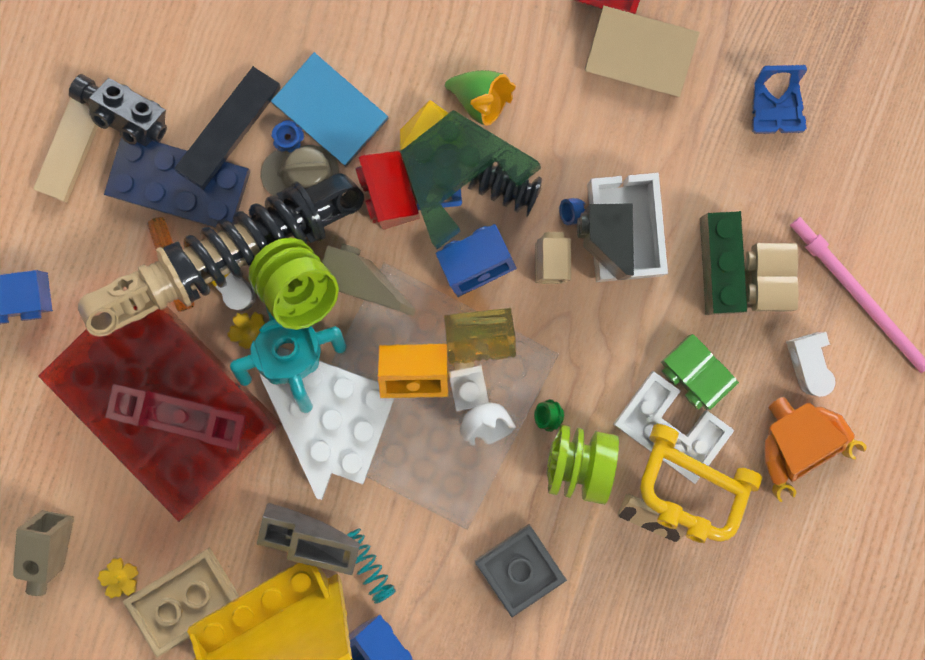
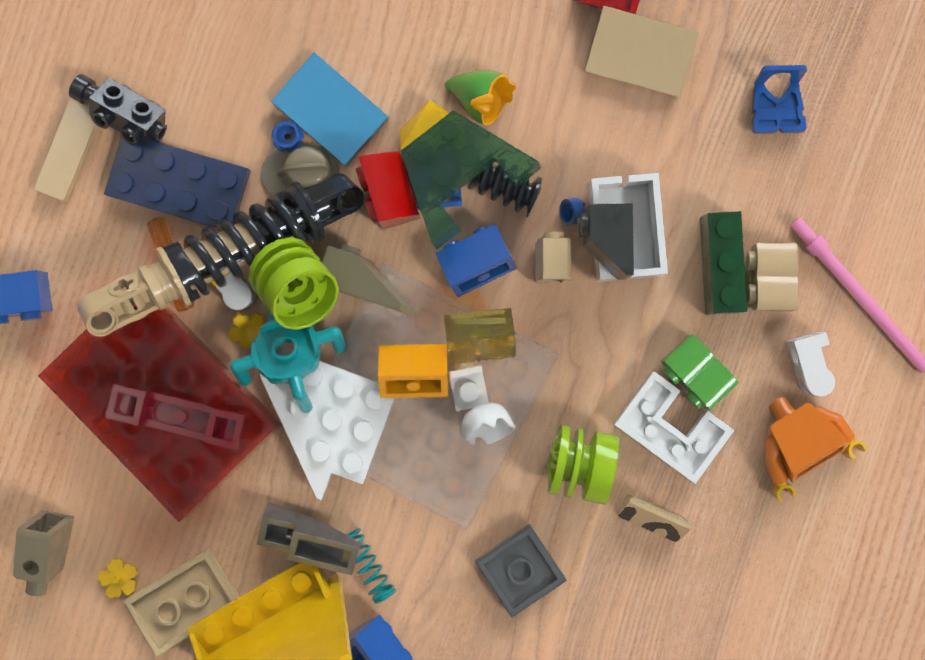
black tile [174,66,281,190] -> none
green plate [534,399,564,432] -> none
yellow bar [640,424,763,543] -> none

